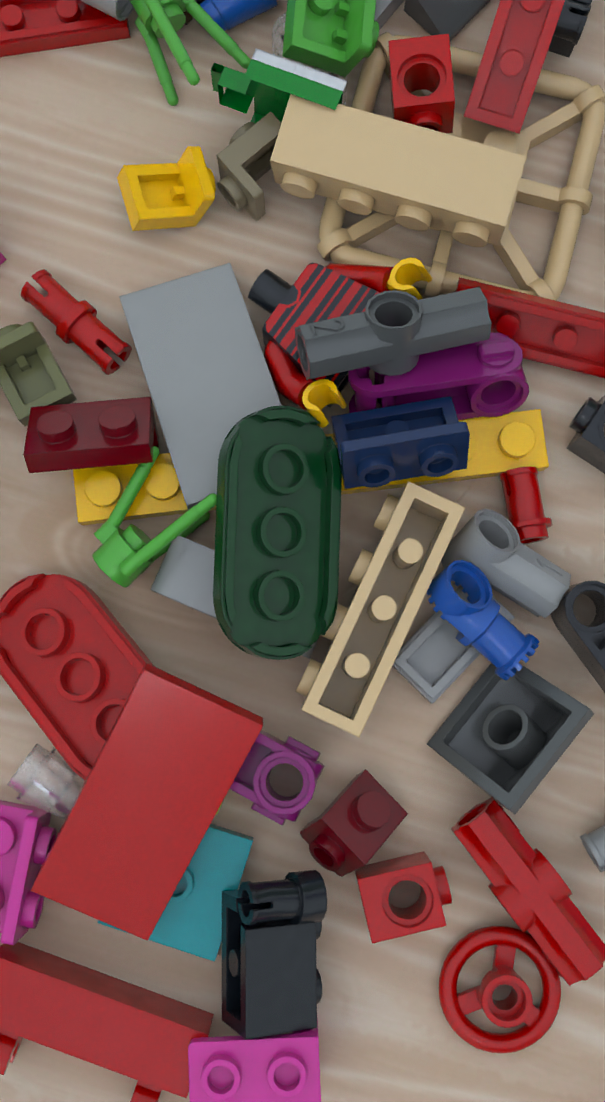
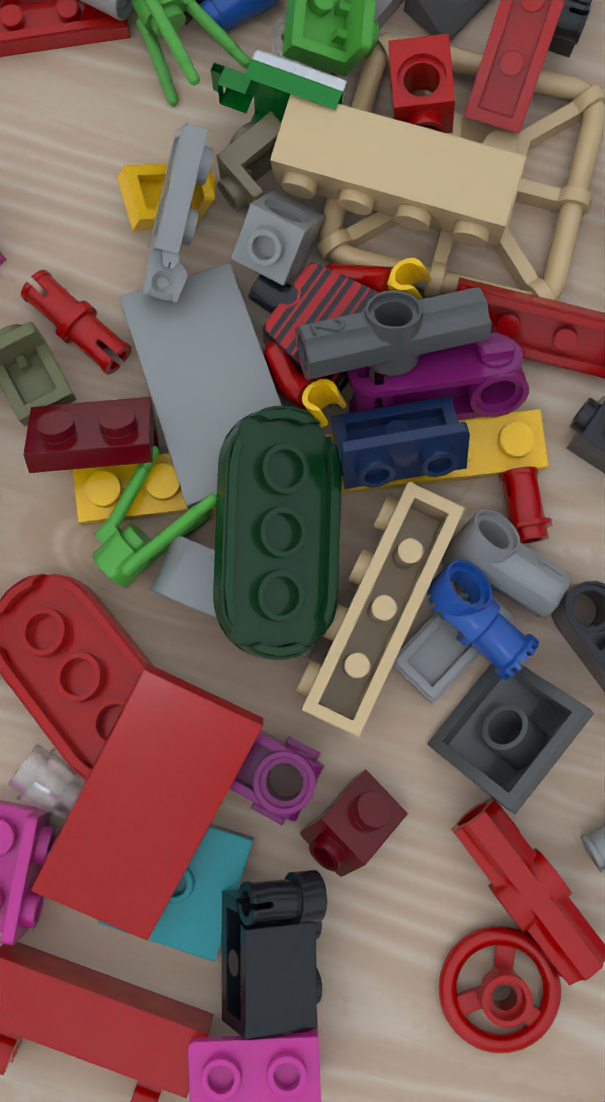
red brick [355,851,452,944] -> none
none -> light grey hinge [140,123,213,302]
none -> light grey brick [231,189,325,286]

